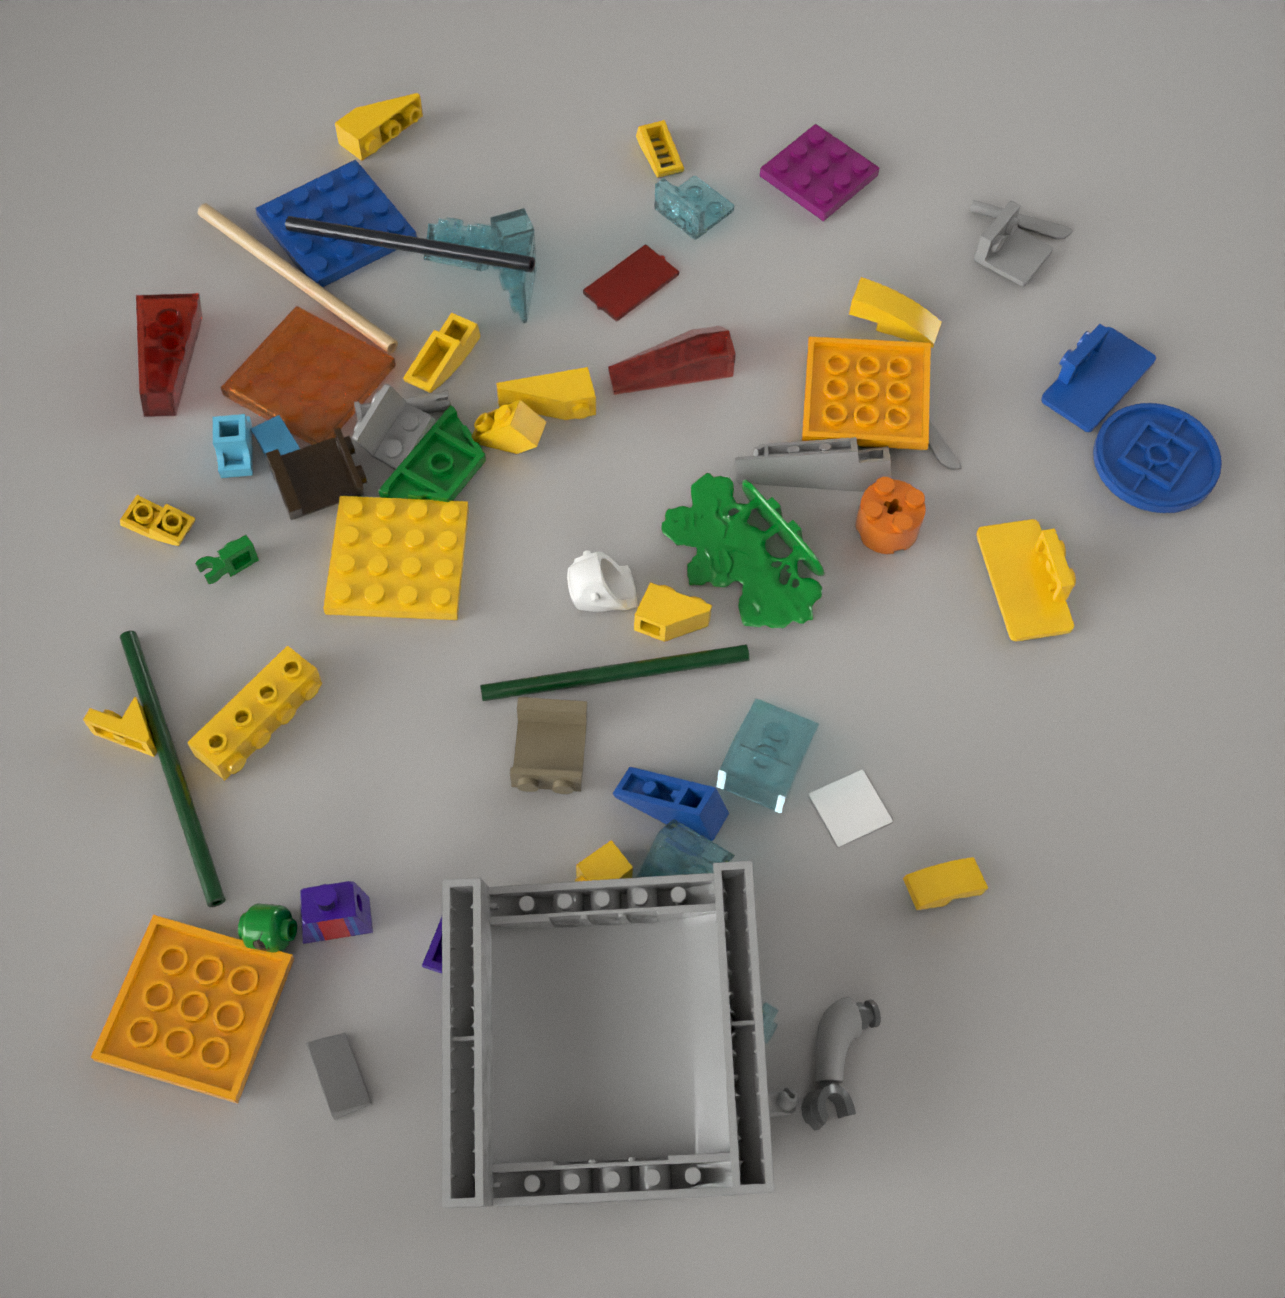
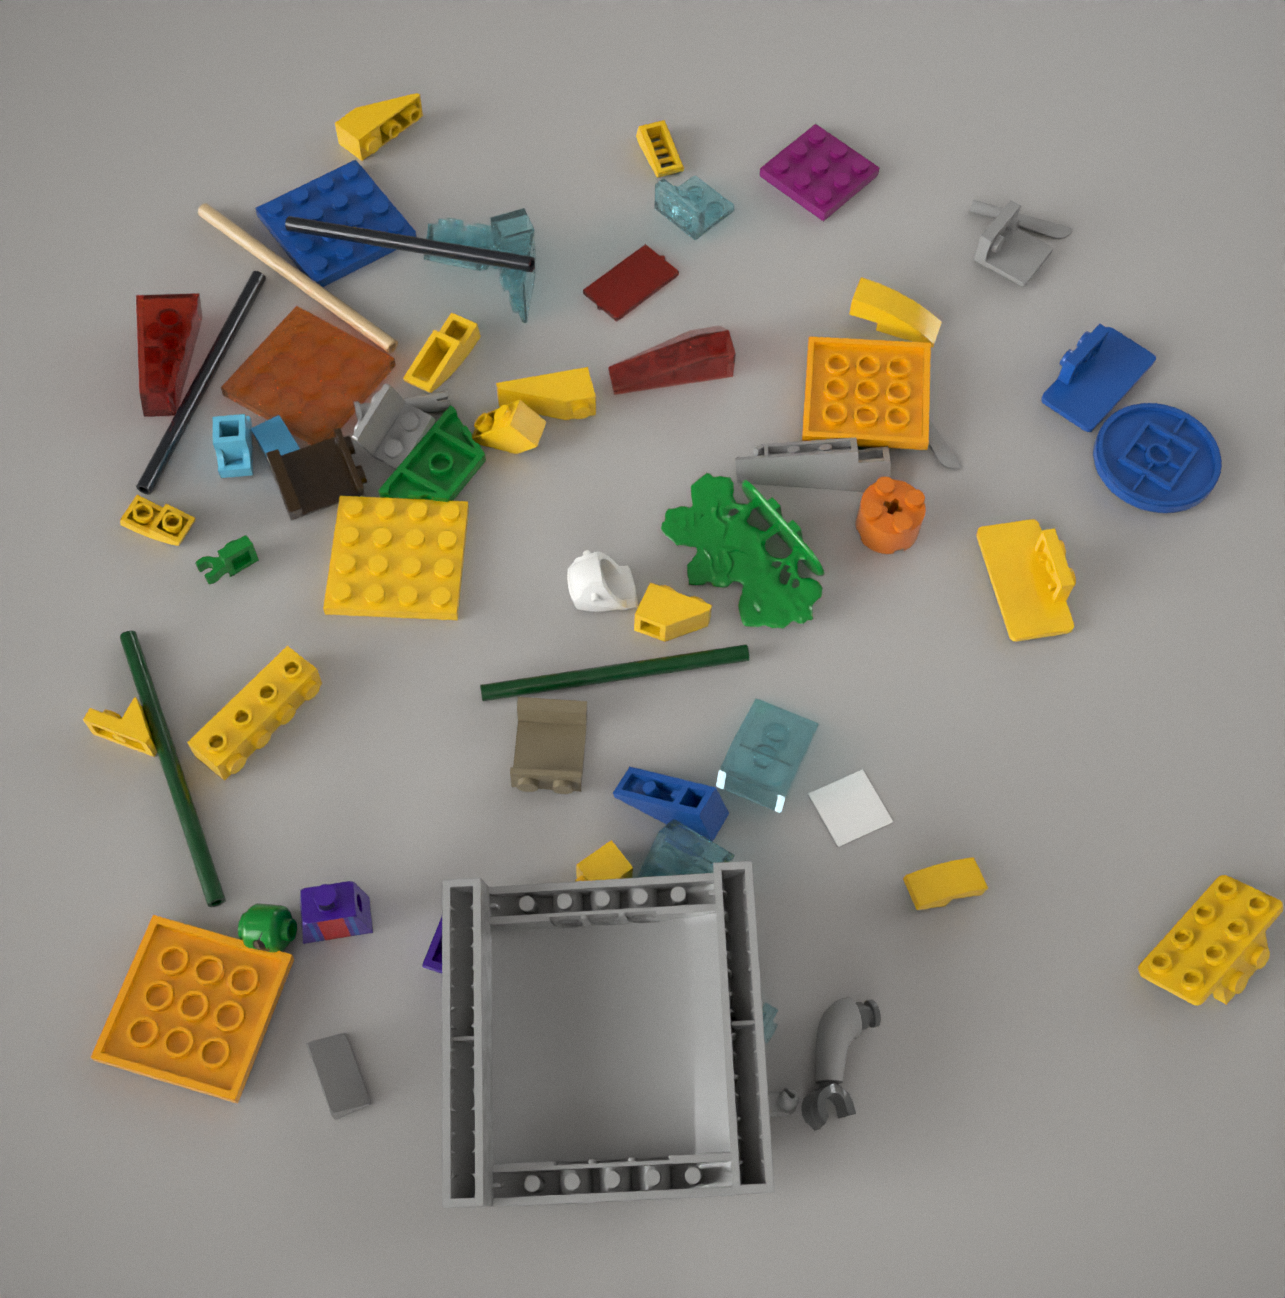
none -> black piece [136,271,266,495]
none -> yellow bracket [1138,875,1284,1006]

